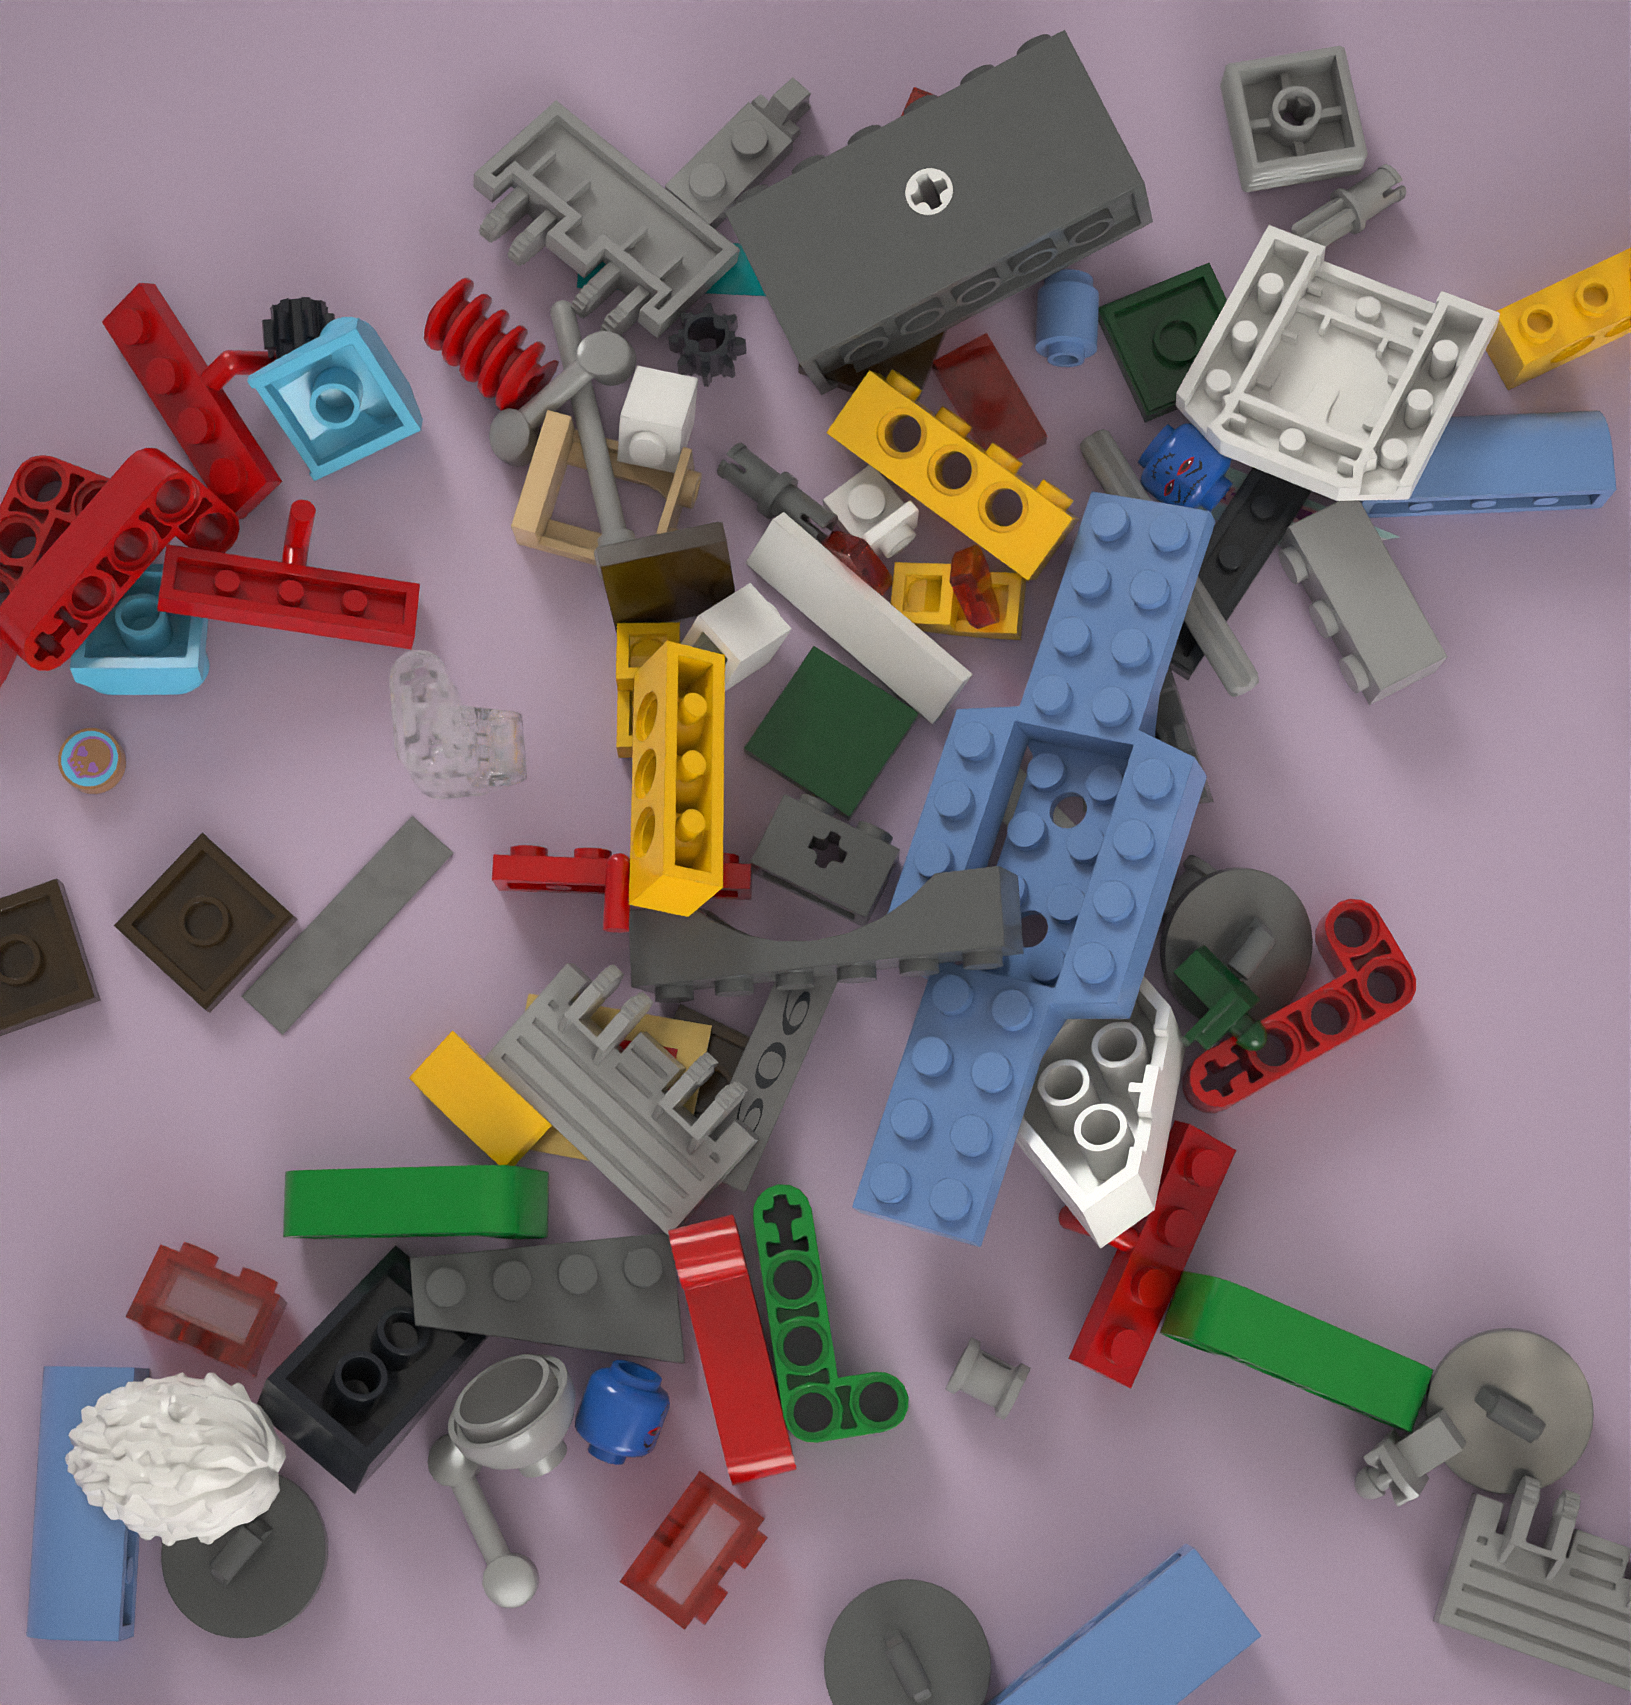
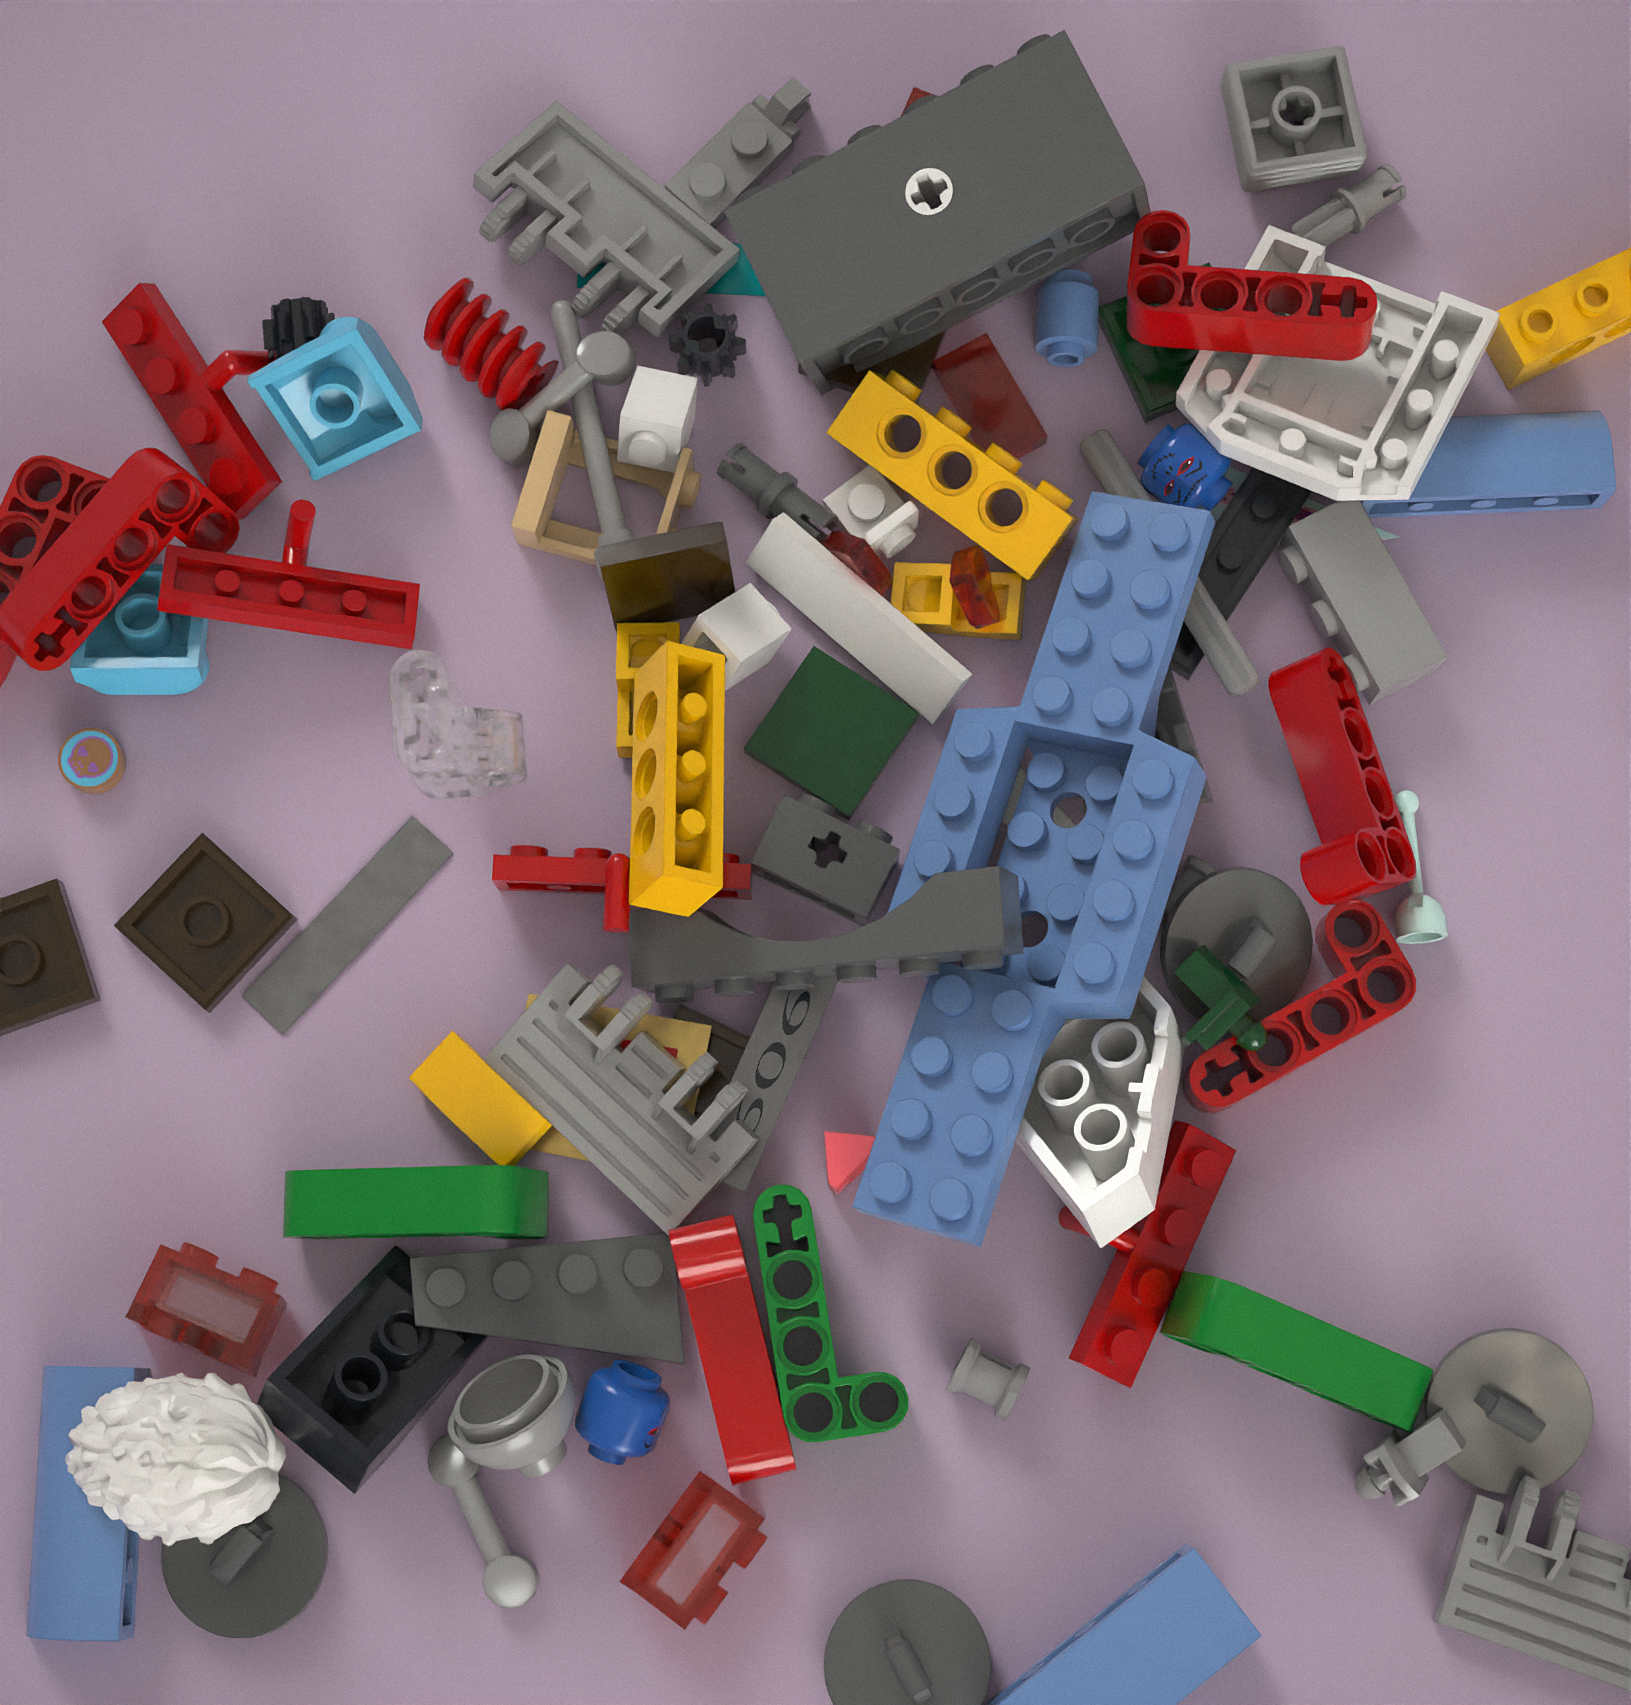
none -> coral slope [824,1131,875,1194]
none -> red beam [1126,210,1378,361]
none -> red beam [1268,647,1416,906]
none -> light aqua hinge [1394,790,1448,944]

